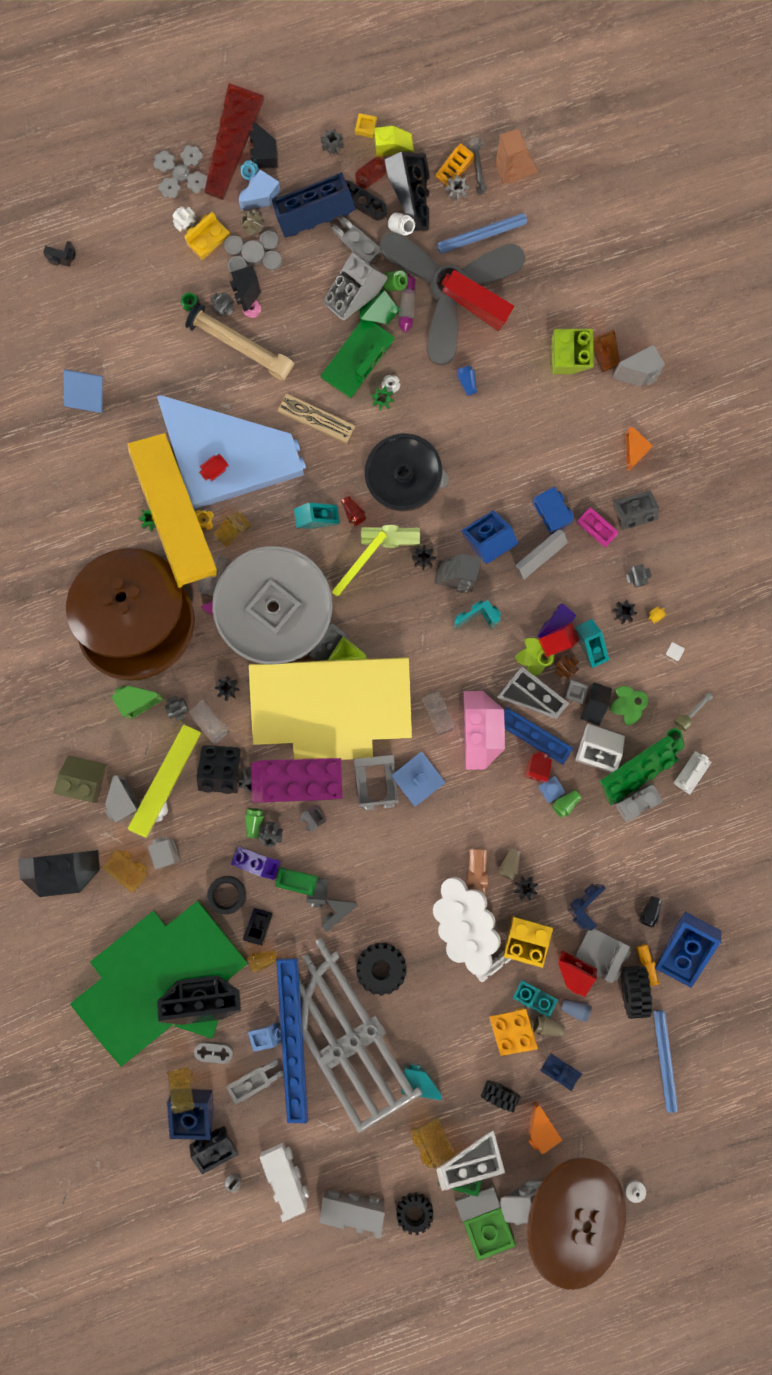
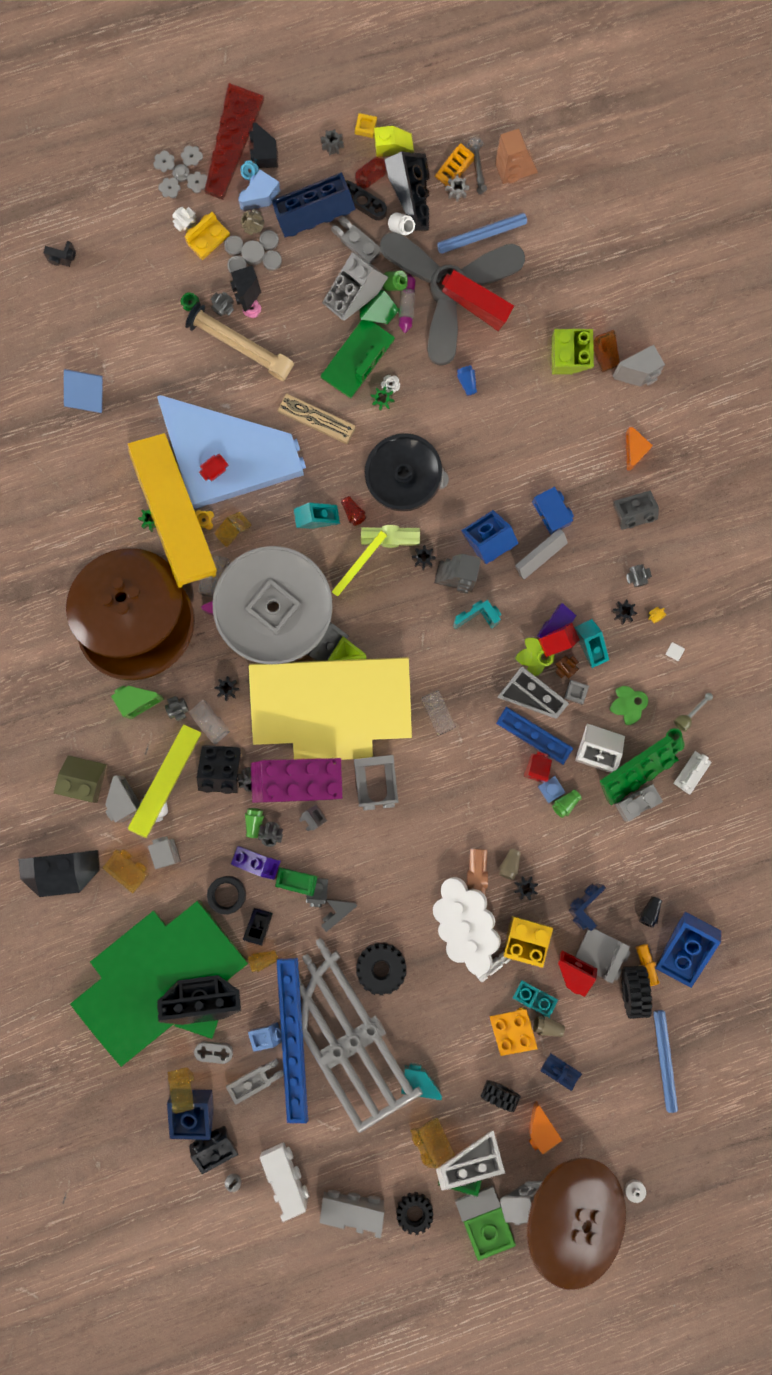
medium blue piece [391,751,446,807] -> none
bright pink wedge [463,691,505,770] -> none
sand blue cone [561,999,592,1022] -> none
dark pink plate [576,507,619,548] -> none
black slope [580,682,612,726] -> none

